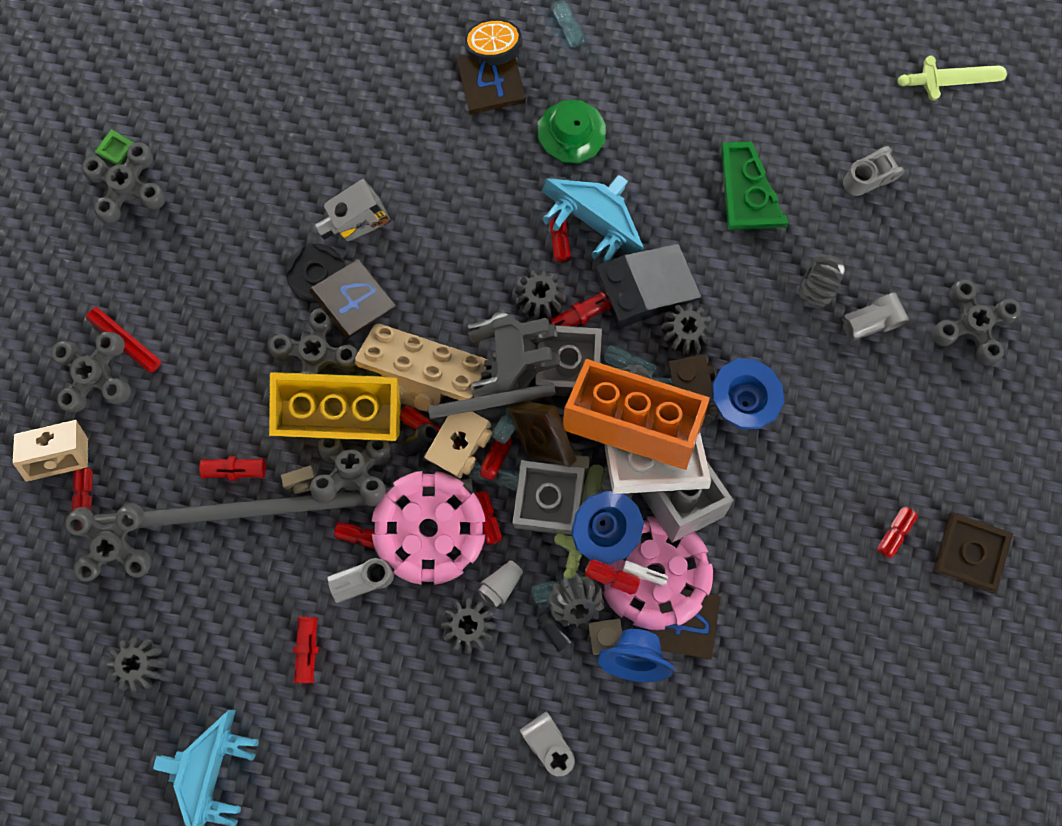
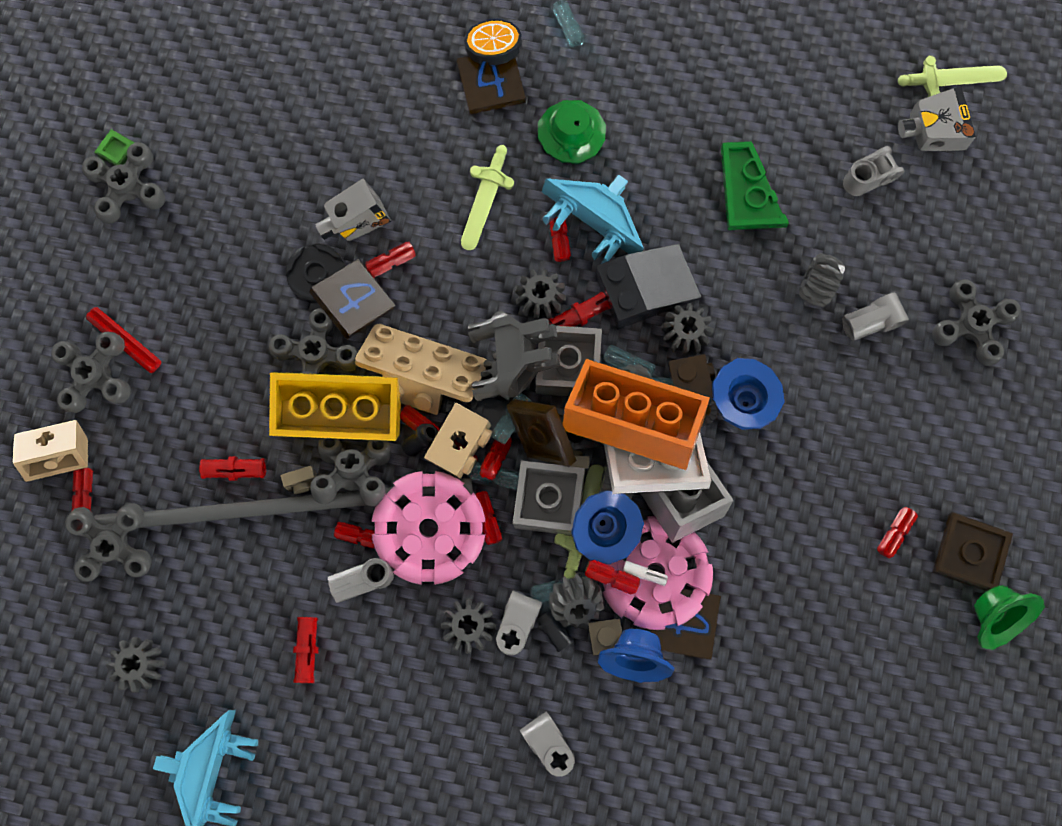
dark grey bar [428,383,556,419] -> none
light grey cone [477,560,523,608] -> none
none -> red piece [365,242,416,278]
none -> yellowish green sword [461,145,514,250]
none -> light grey piece [496,591,543,656]
none -> light grey torso [898,86,976,151]
none -> green hat [974,585,1045,650]

